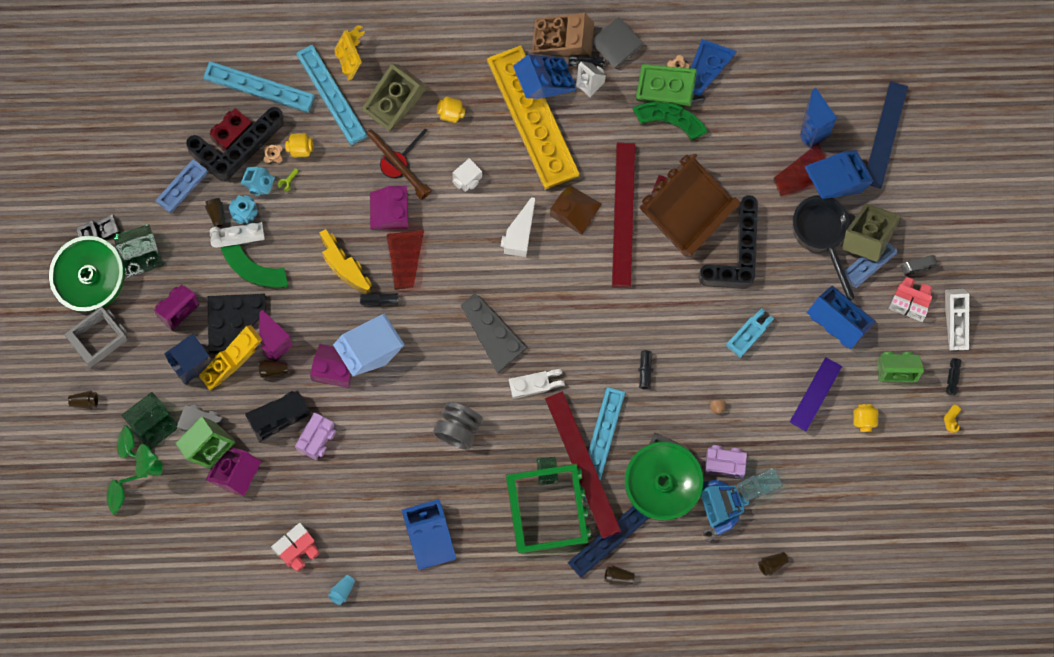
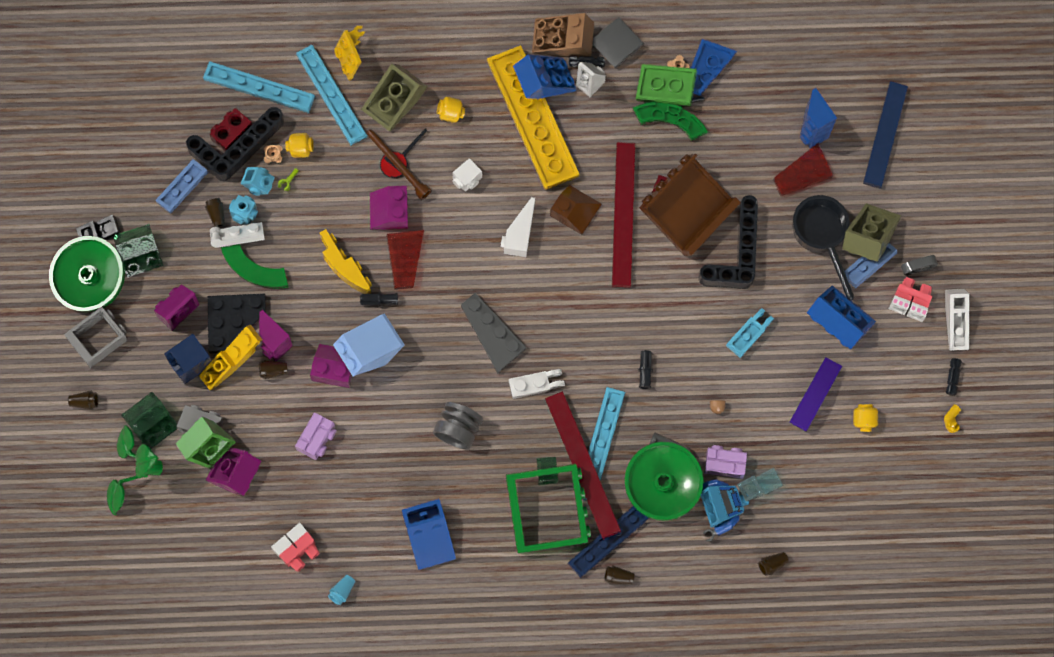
black wedge [245,391,311,443] -> none
blue slope [805,150,874,199] -> none
bright green slope [878,352,924,382] -> none

